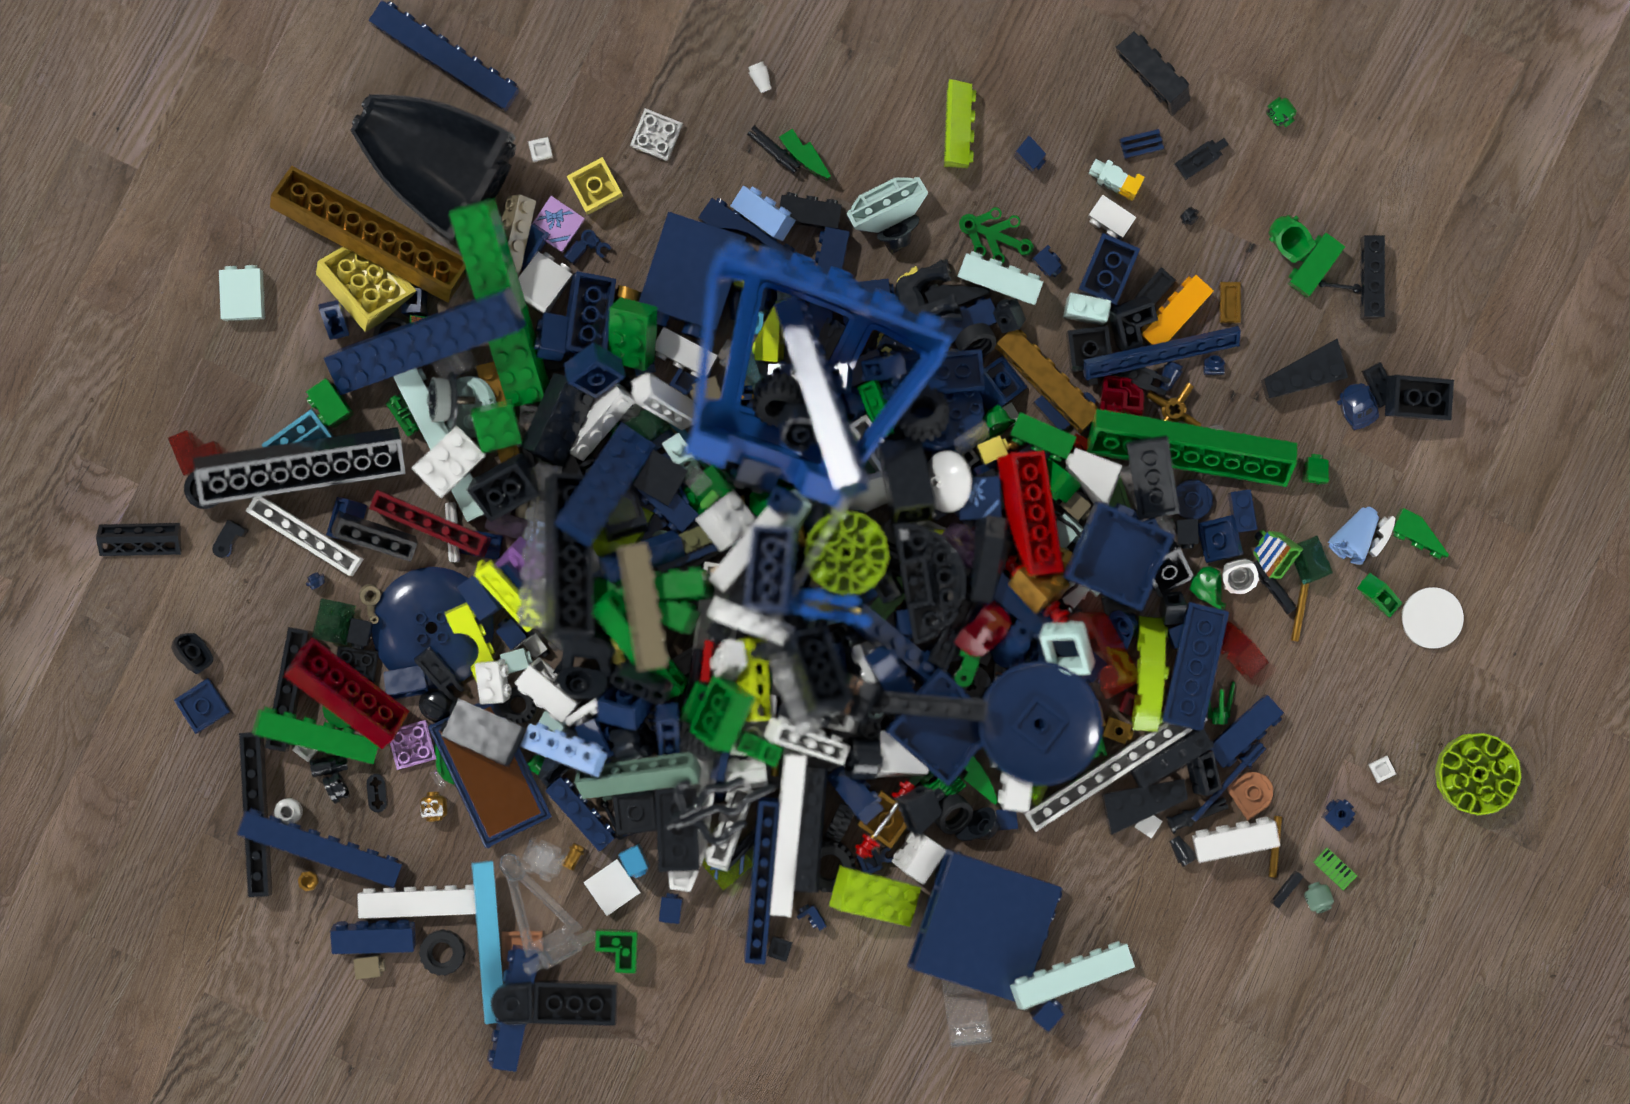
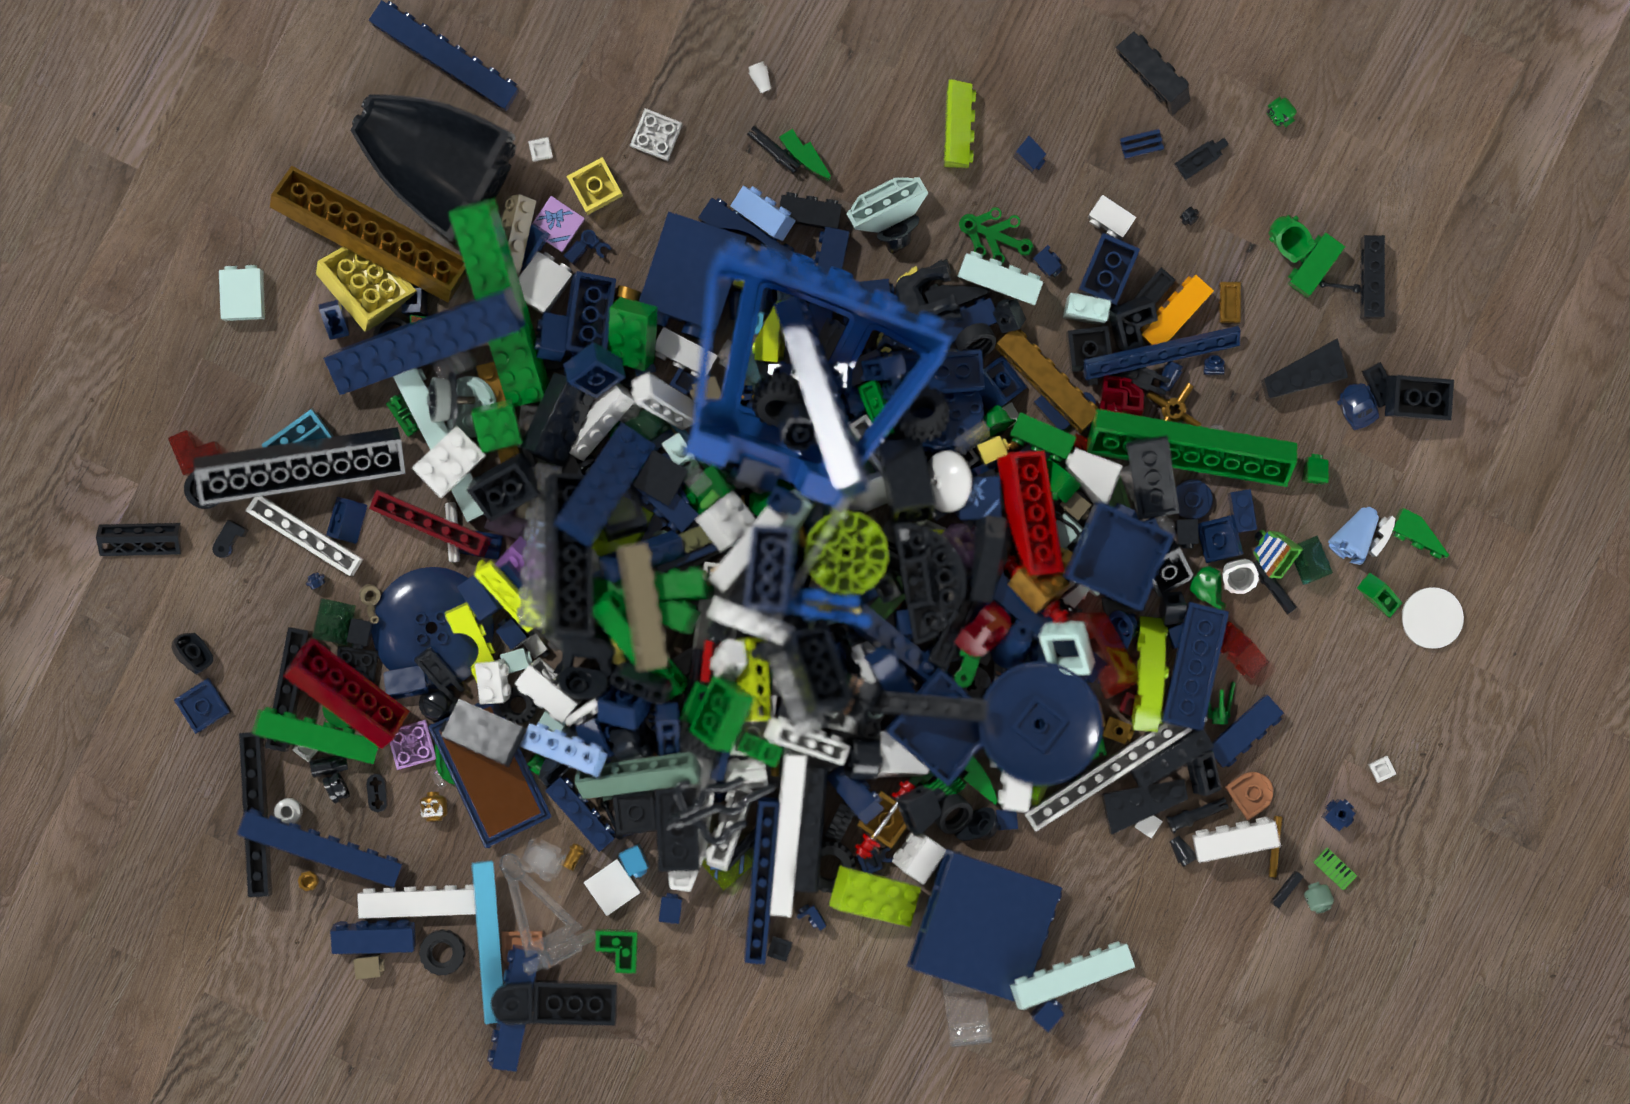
green brick [306,378,355,428] -> none
black brick [332,511,418,562] -> none
light aqua hips [1089,159,1145,201] -> none
dark blue piece [1192,741,1266,822] -> none
pearl gold bar [1291,580,1310,642] -> none
lime brick [1435,733,1521,815] -> none

